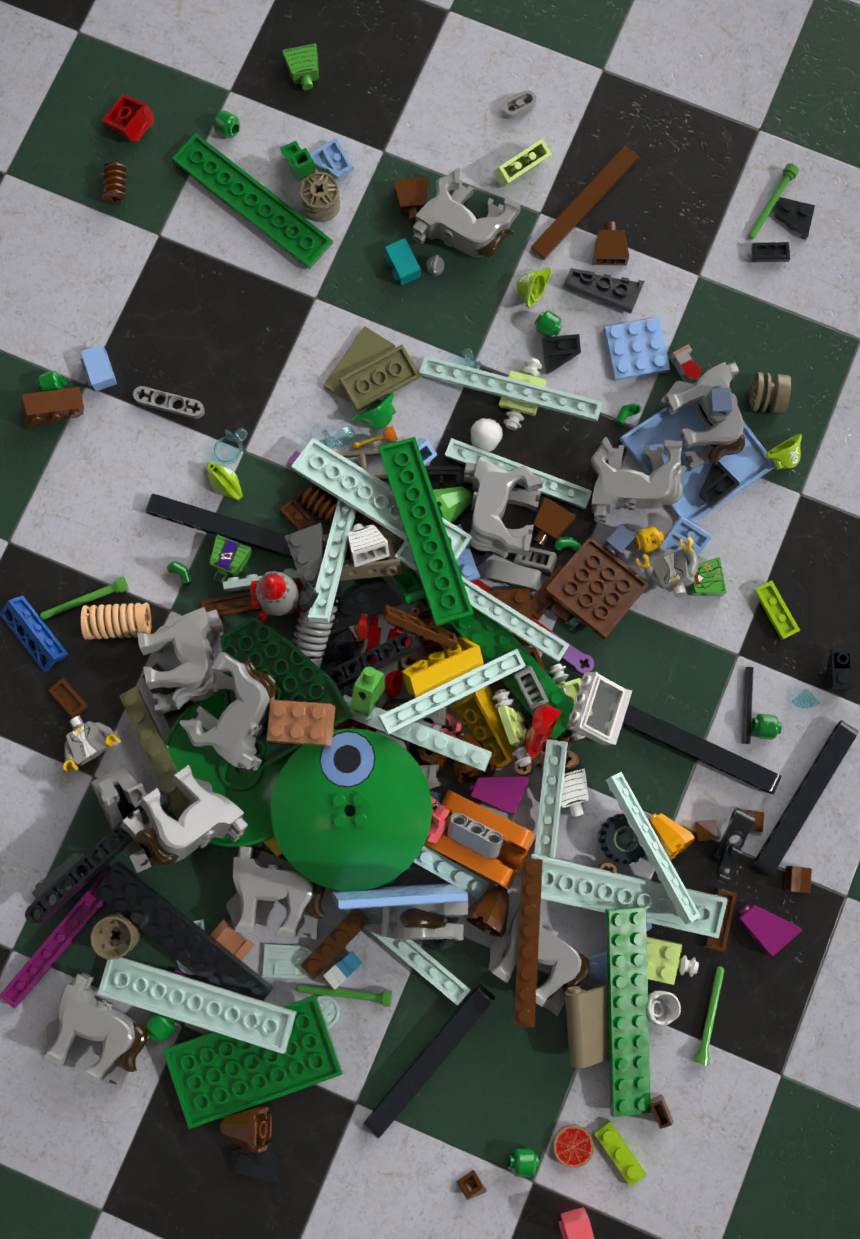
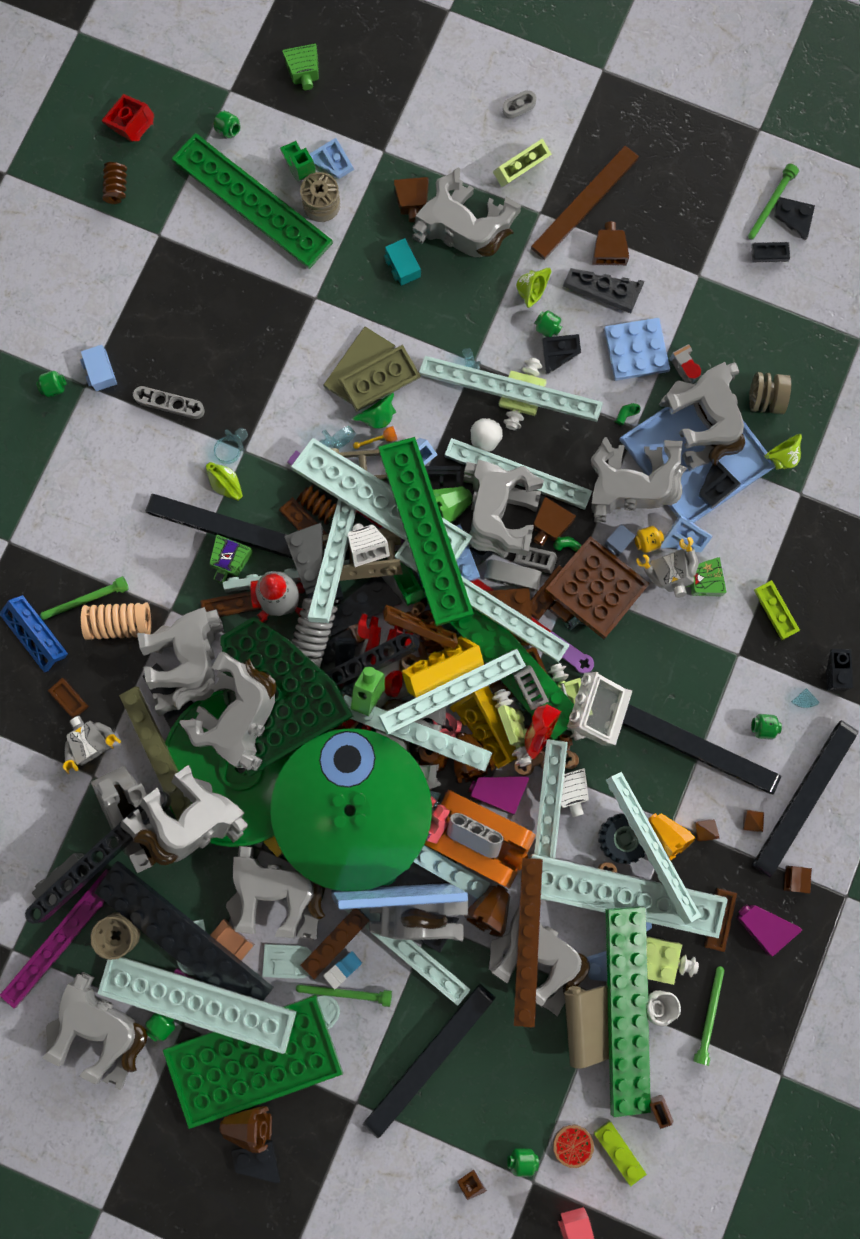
reddish brown wedge [21,387,84,429] -> none
green arm [167,561,192,585] -> none
nougat brick [267,700,335,747] -> none
black piece [298,582,319,611] -> none
light grey tile [426,255,444,276] -> none
sand blue brick [708,385,732,416] -> none
black piece [712,807,755,885] -> none
black piece [743,667,754,744] -> none

